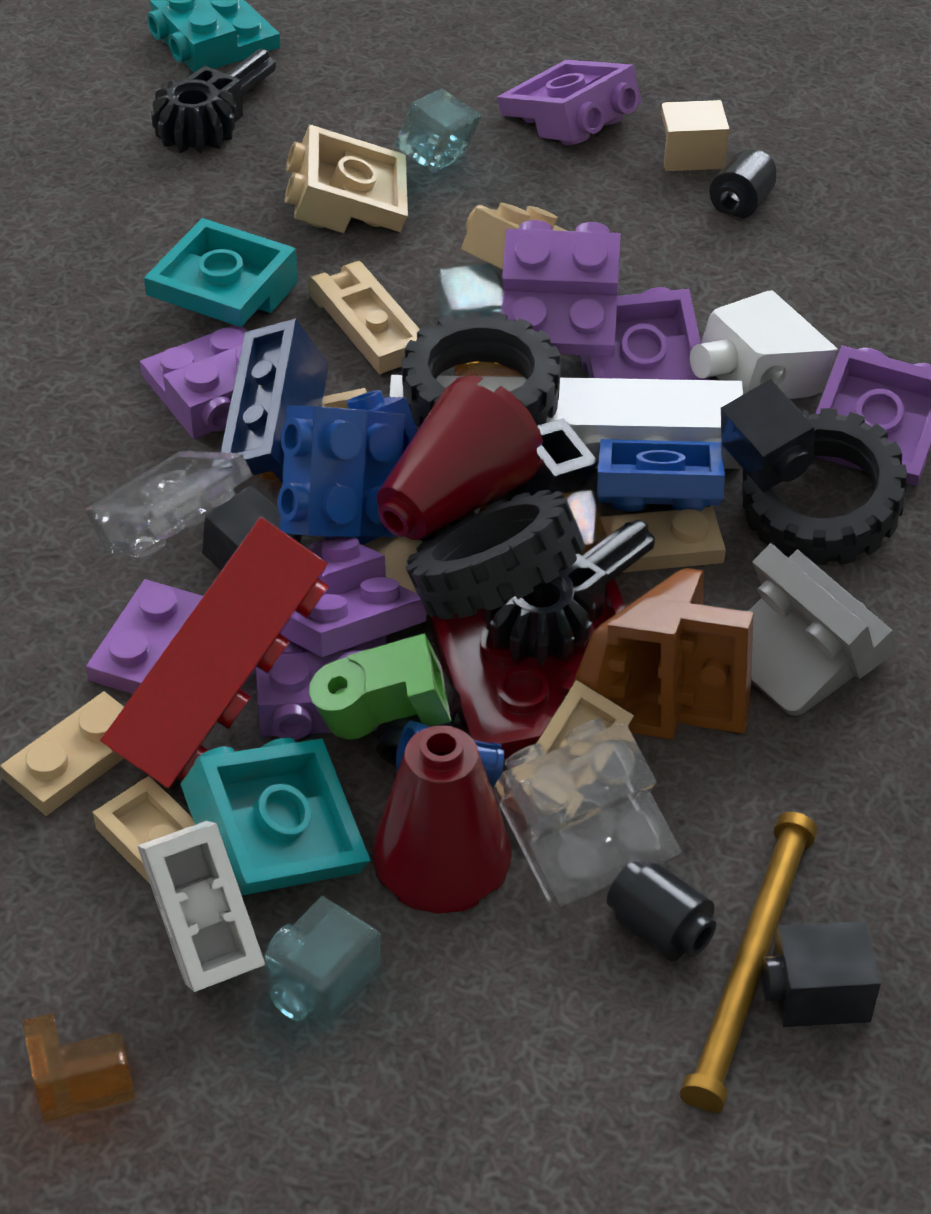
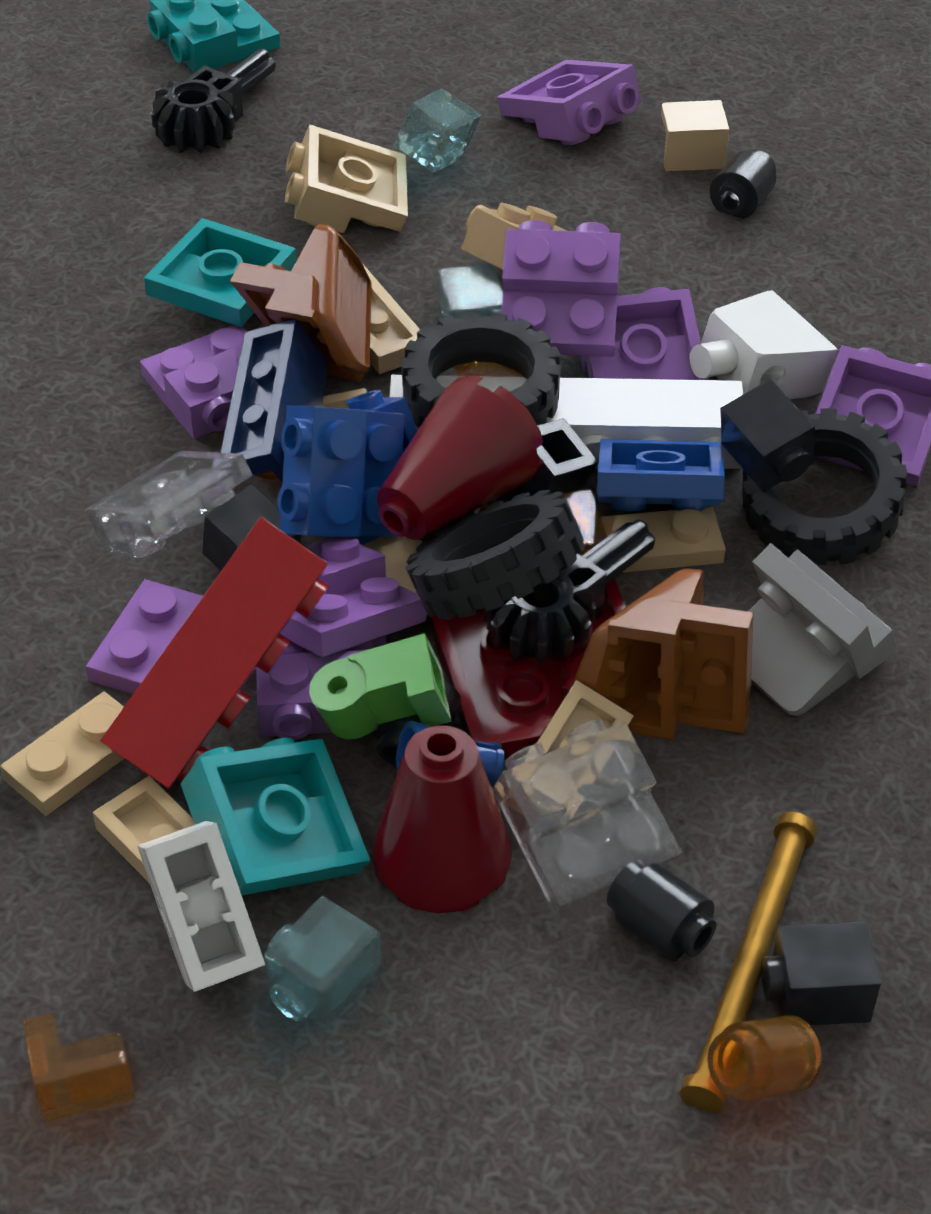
none -> dark orange piece [230,224,372,382]
none -> clear orange brick [707,1015,822,1101]

